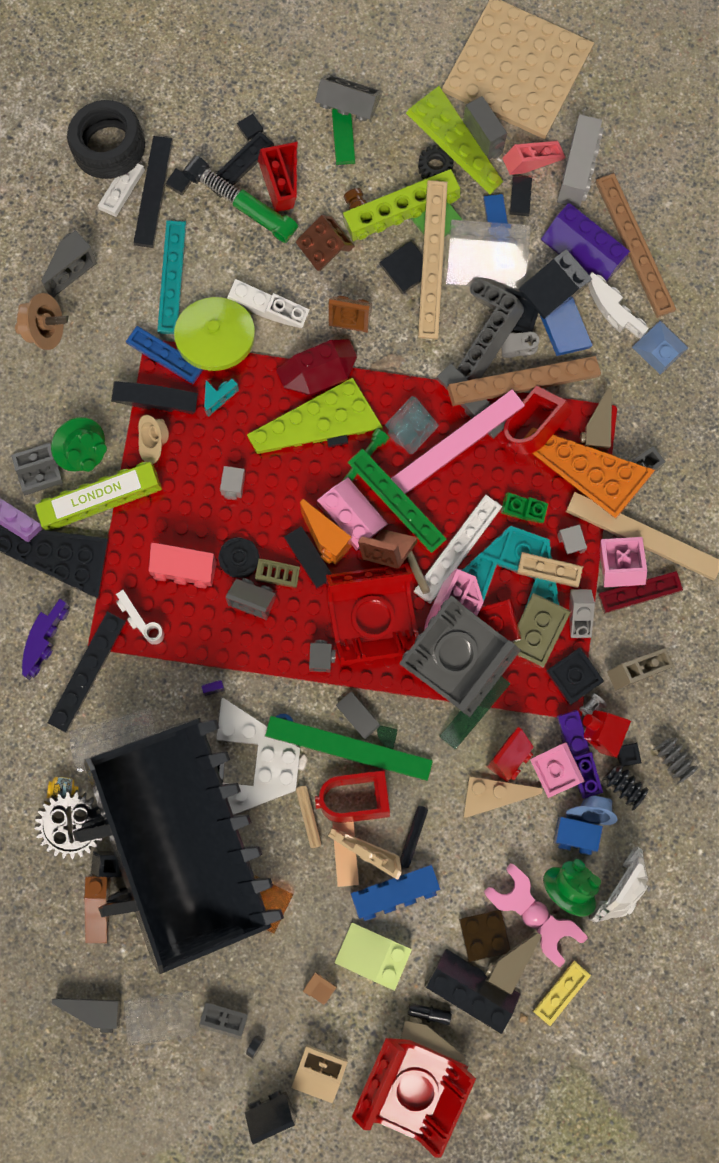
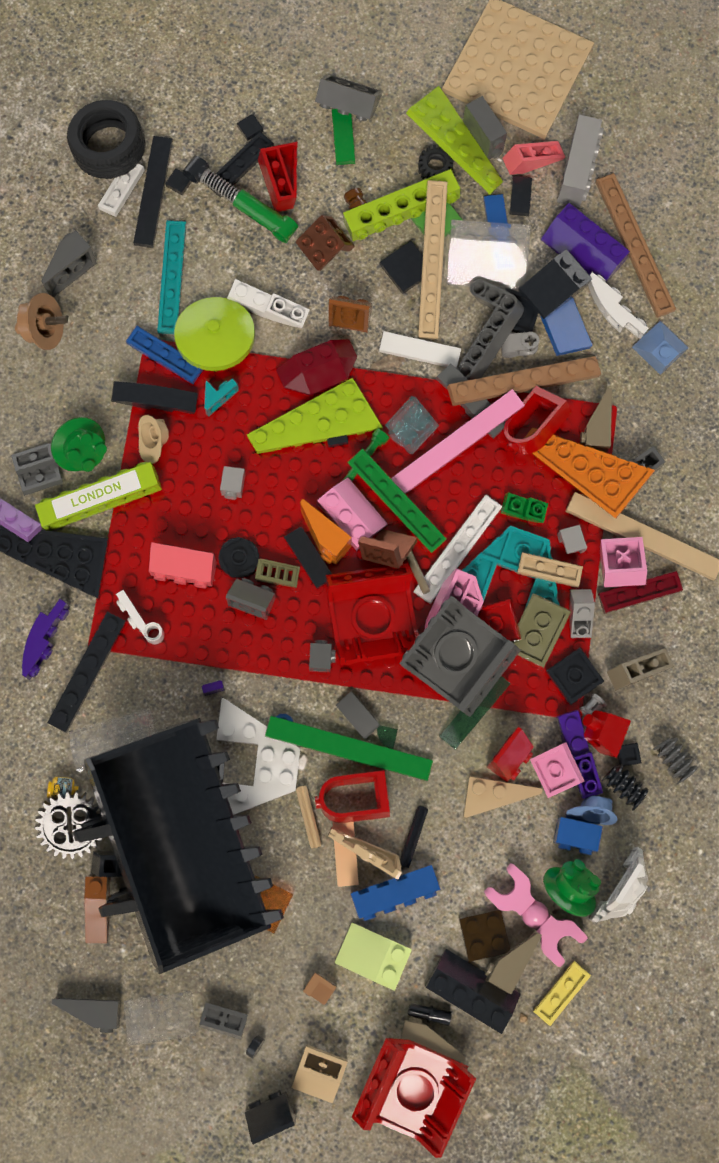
none -> white tile [379,331,461,369]

